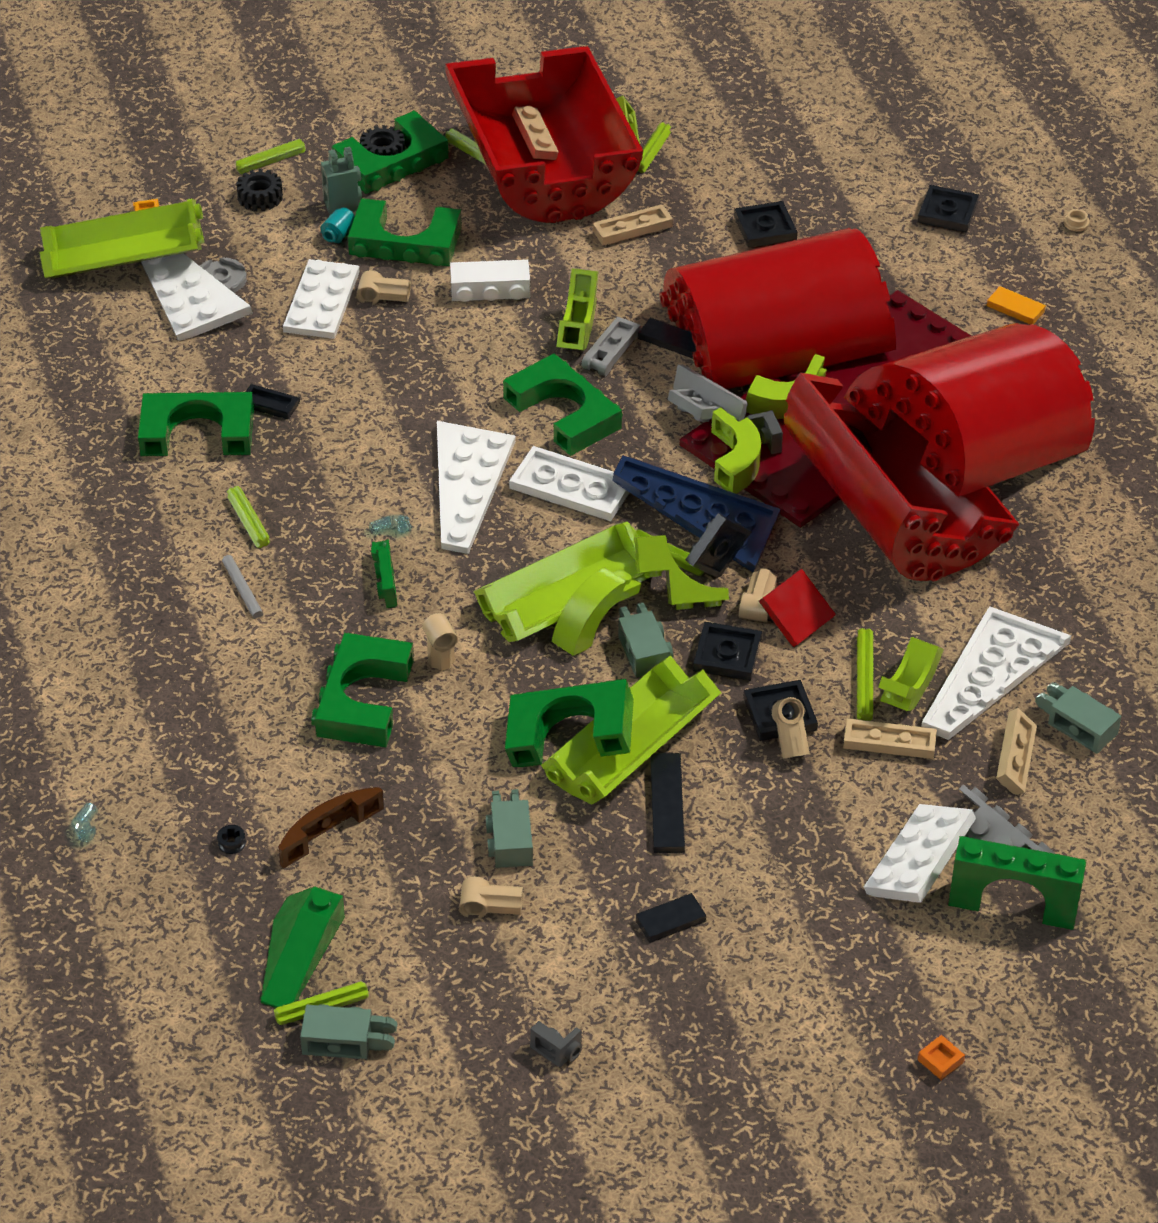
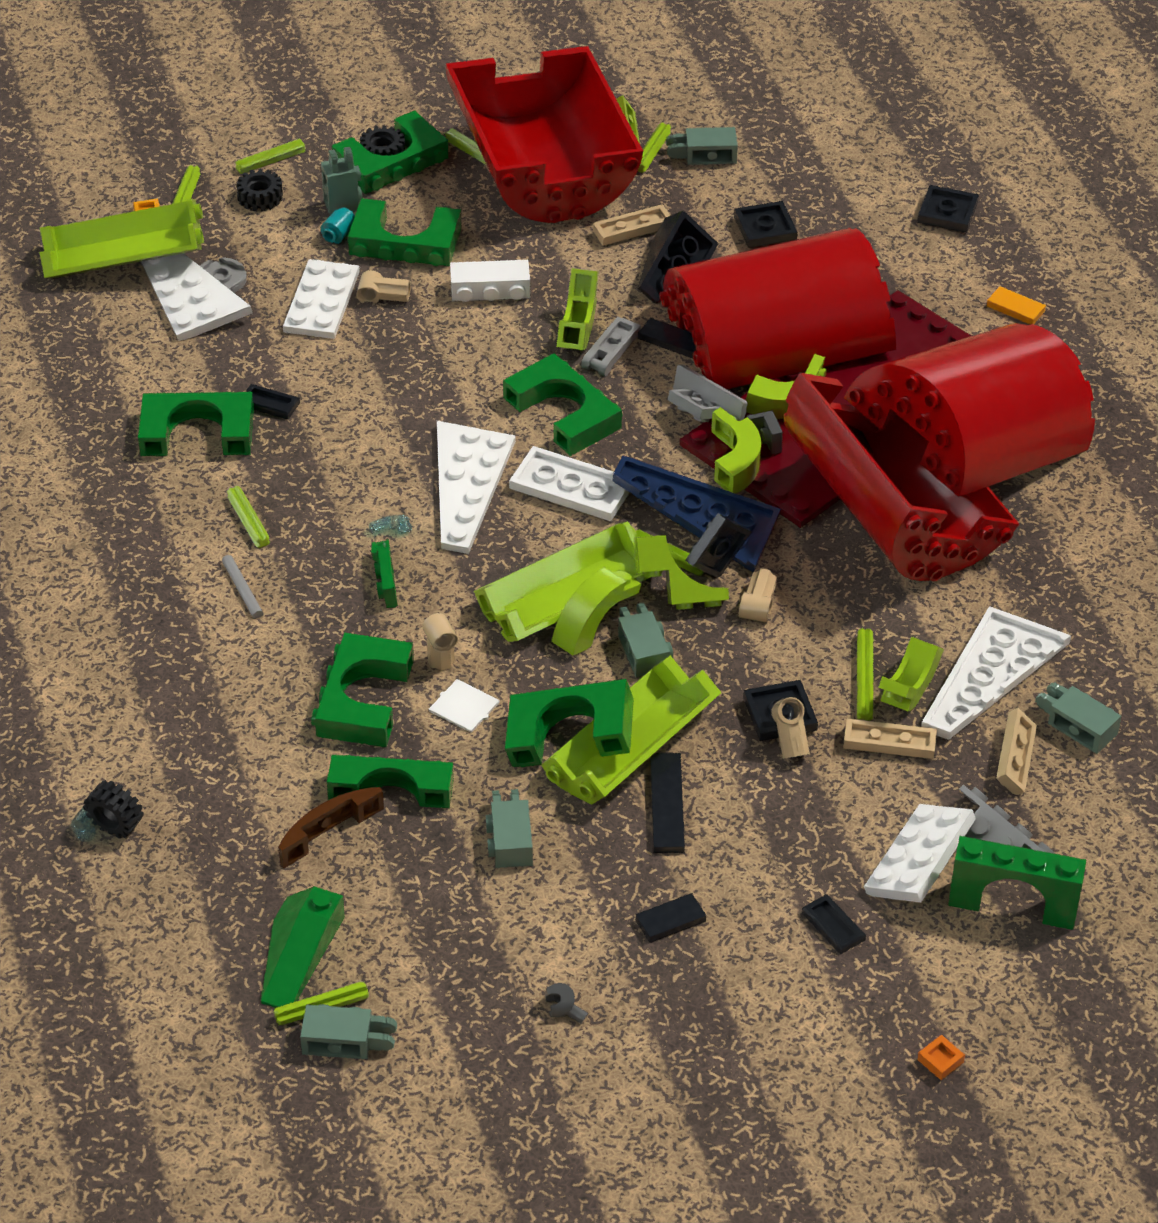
black bush [217,825,246,854] -> none
tan piece [459,877,523,918] -> none
tan plate [512,106,559,160] -> none
dark grey bracket [530,1021,582,1068] -> none
black plate [693,622,762,681] -> none
red tile [759,568,836,647] -> none
tan plate [1064,209,1090,232] -> none
none -> black tyre [83,780,144,839]
none -> lime axle [172,165,200,204]
none -> green arch [327,755,454,808]
none -> white piece [429,679,500,733]
none -> dark grey piece [545,983,588,1024]
none -> black wedge [637,210,719,304]
none -> sand green hinge [666,127,738,165]
none -> black tile [802,894,866,955]

